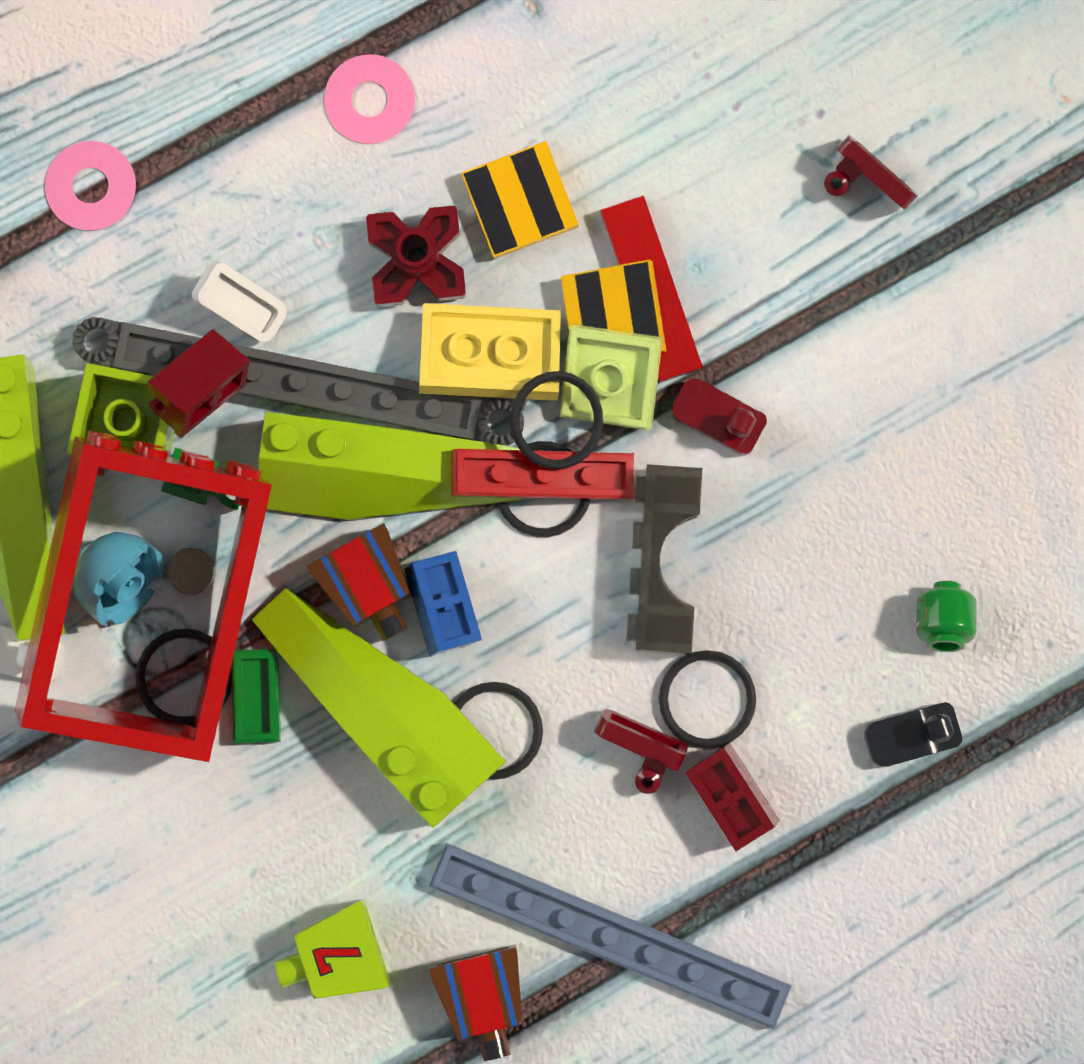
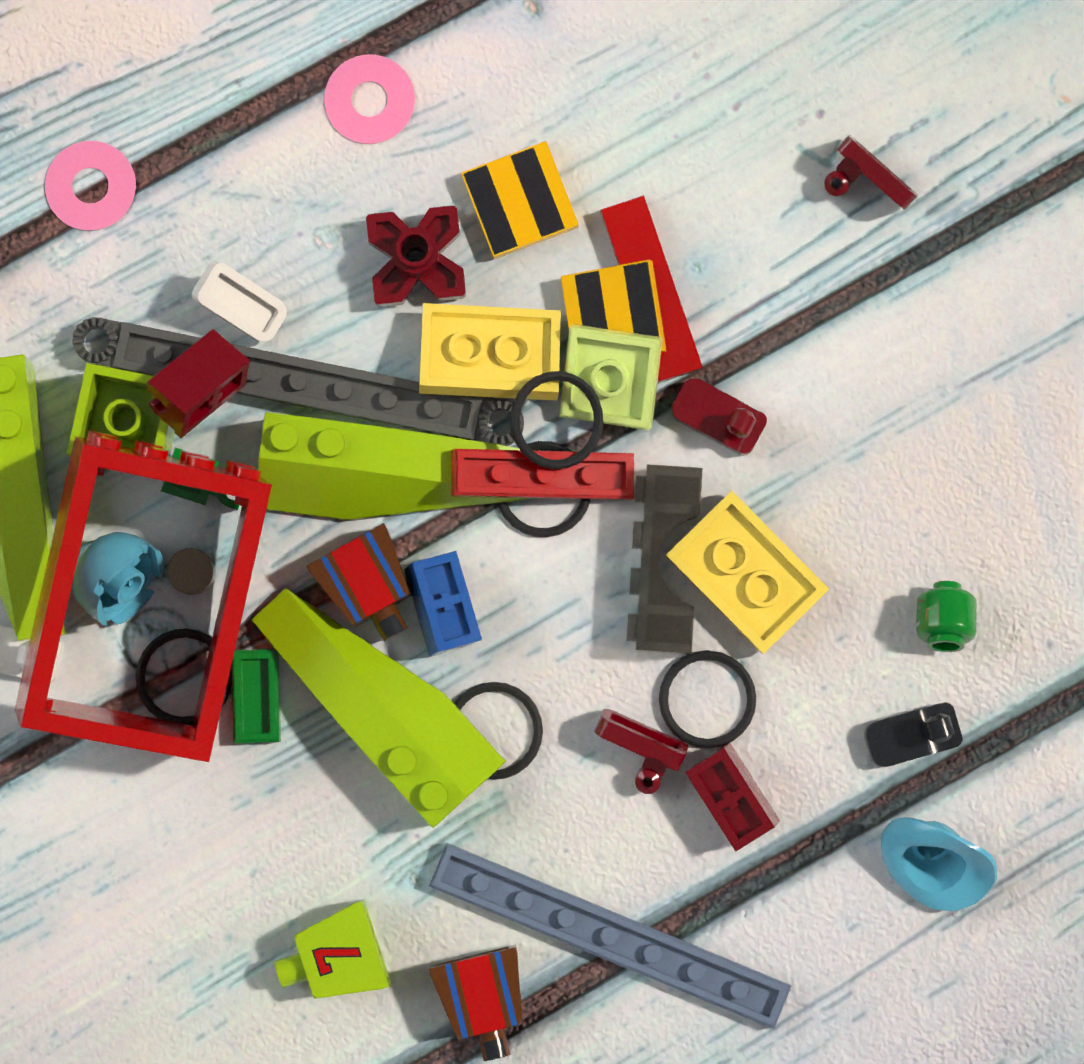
none -> light yellow plate [665,490,829,655]
none -> medium azure hat [881,817,997,911]

